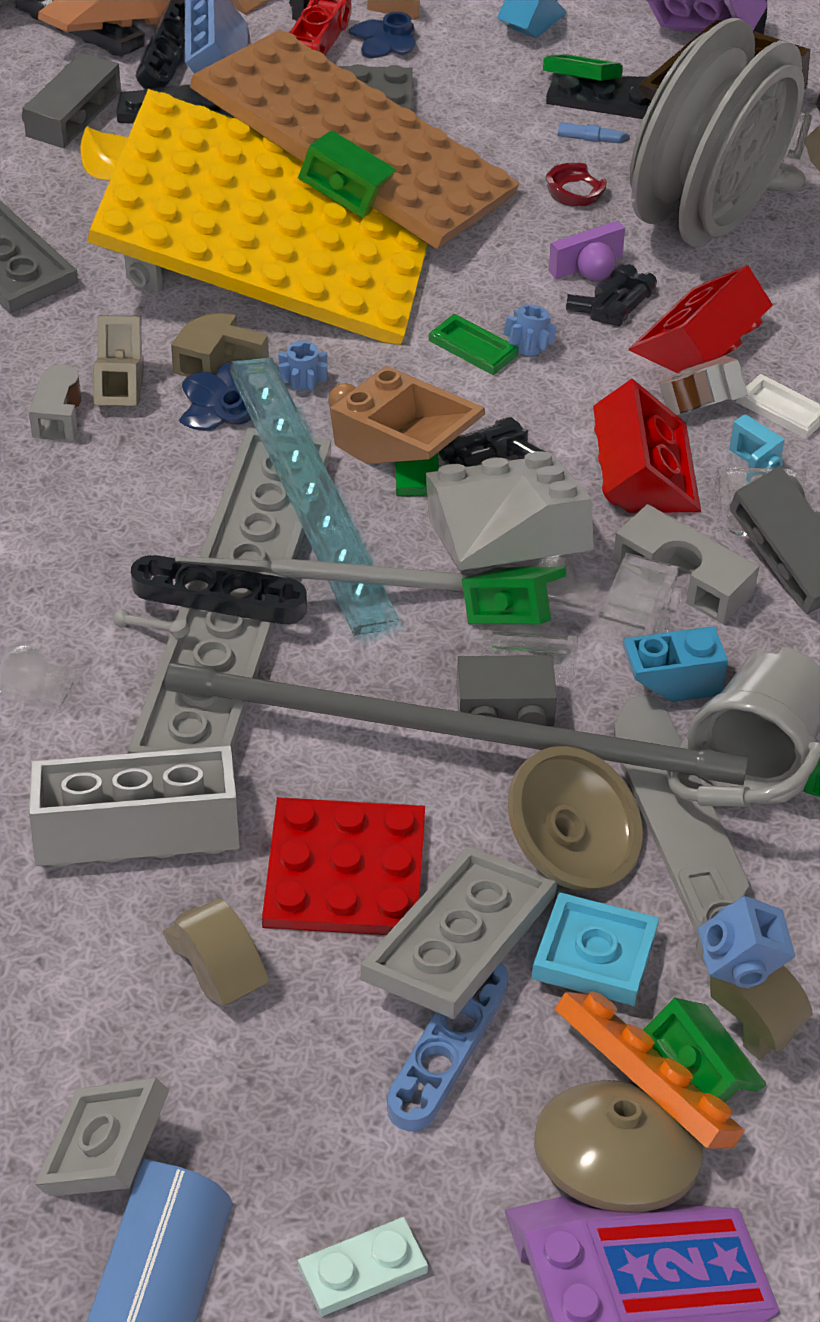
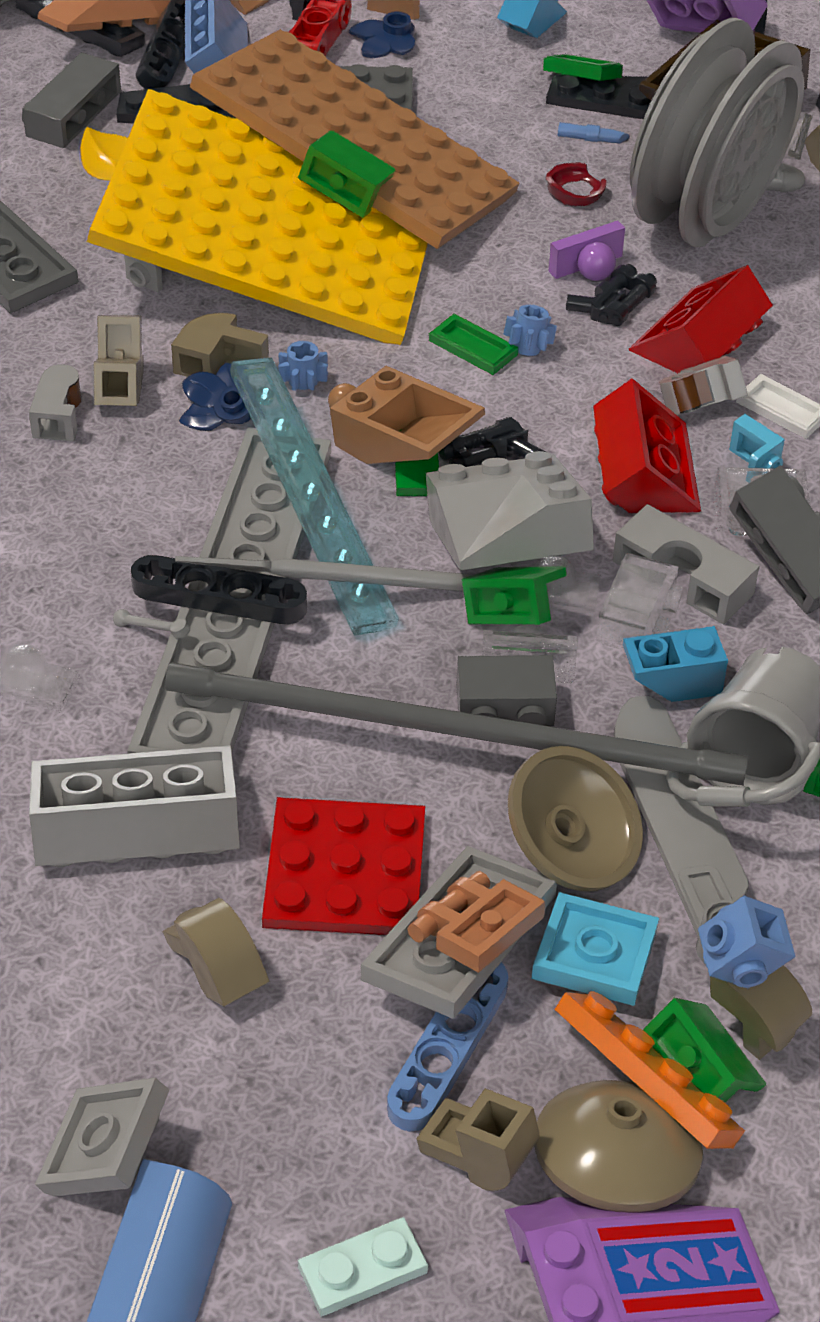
none -> nougat plate [407,871,545,973]
none -> dark tan brick [416,1088,539,1191]

